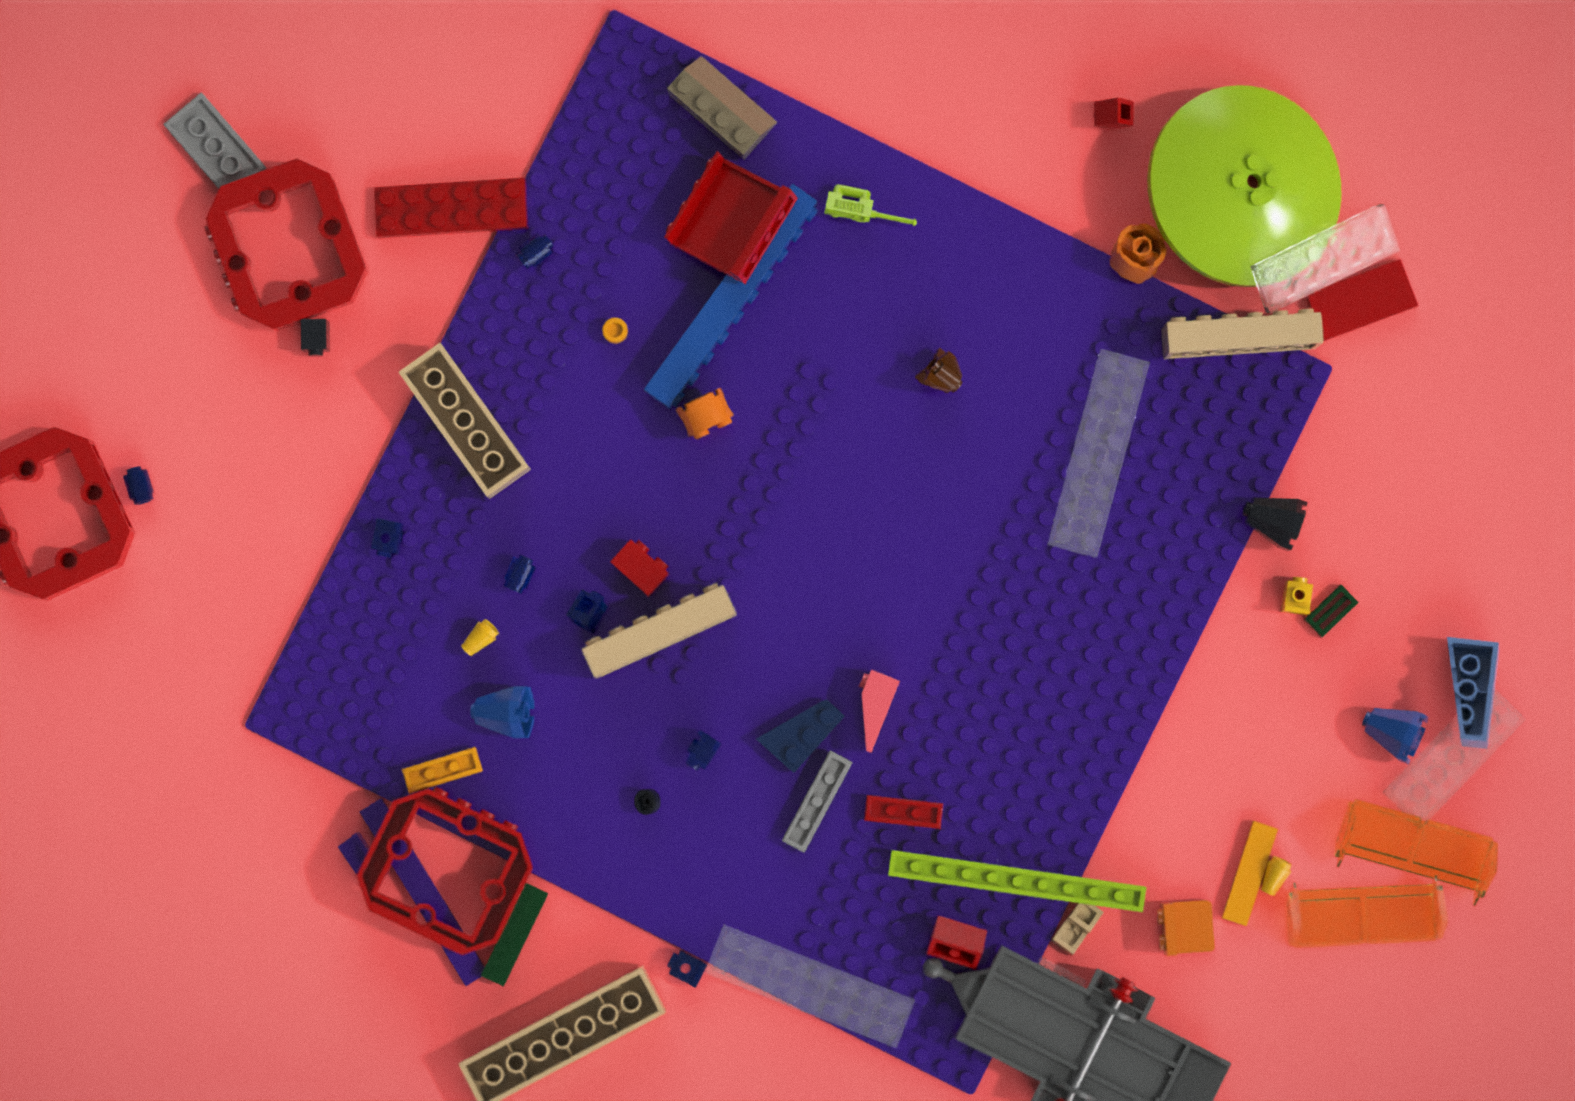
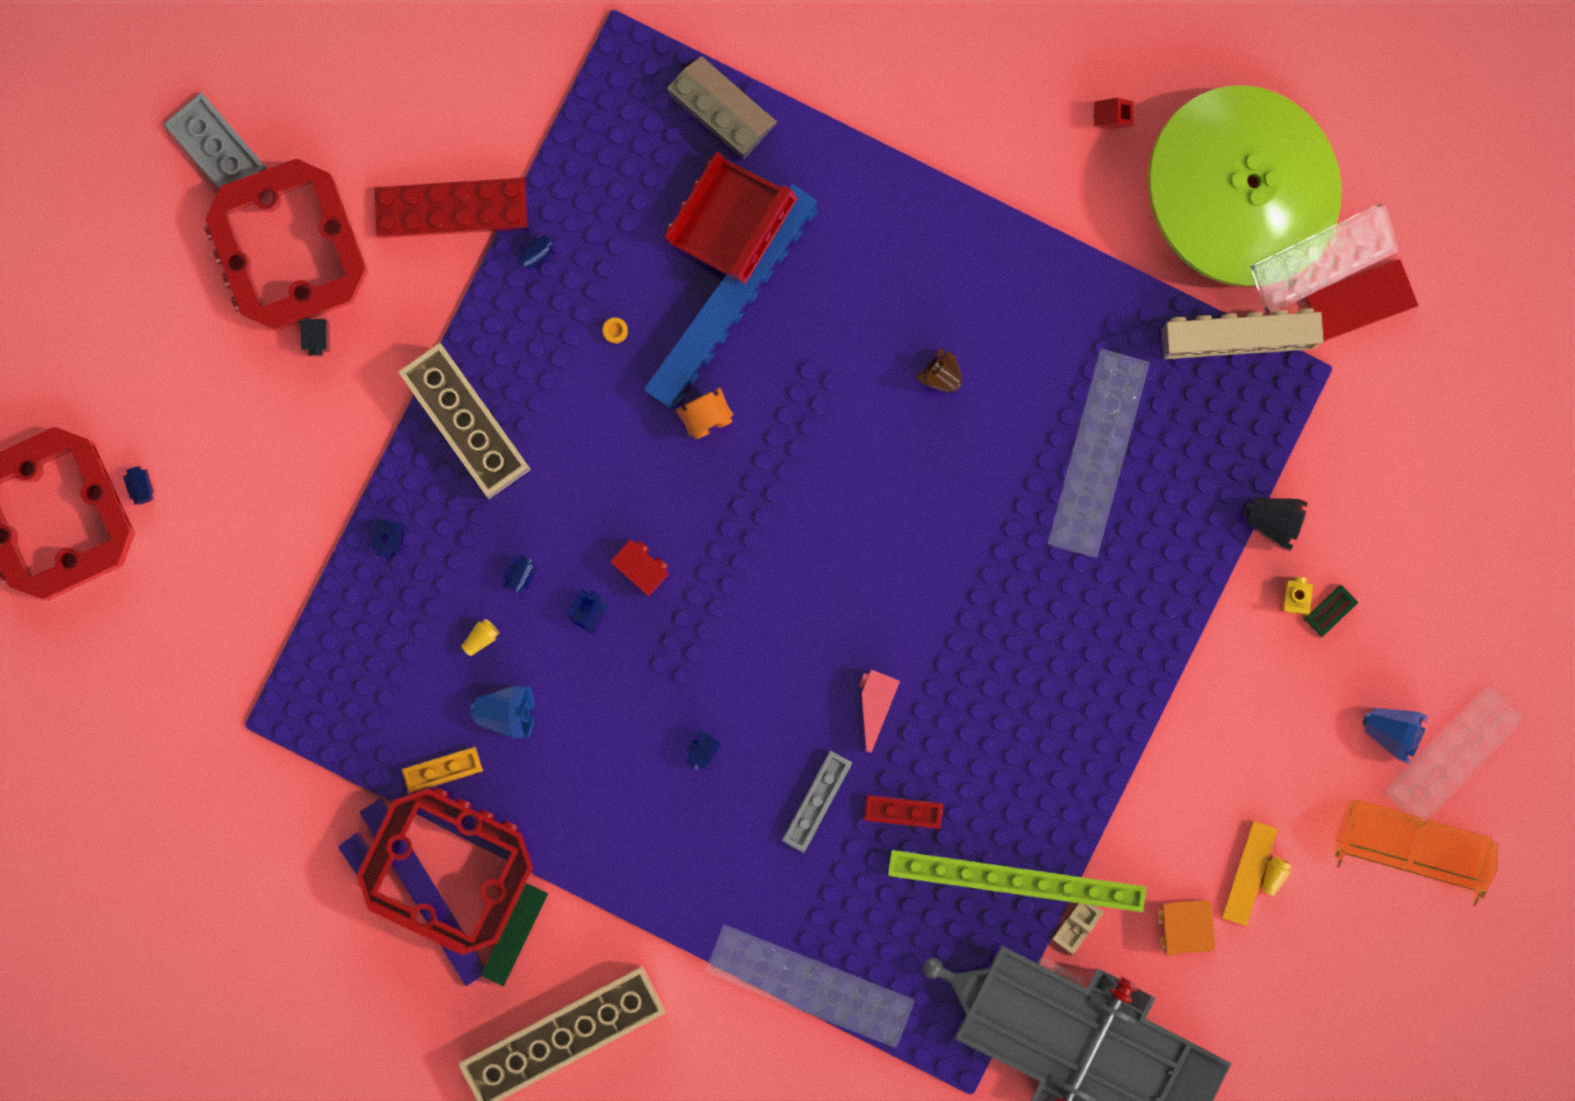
tan brick [582,583,737,679] -> none
black tile [634,789,661,815] -> none
clear blue brick [667,950,708,988] -> none
dark blue wing [756,699,845,773] -> none
lime piece [825,184,917,226] -> none
red brick [927,915,987,969] -> none
orange brick [1109,223,1167,284] -> none
piece [1286,875,1448,948] -> none
medium blue wedge [1447,637,1500,749] -> none

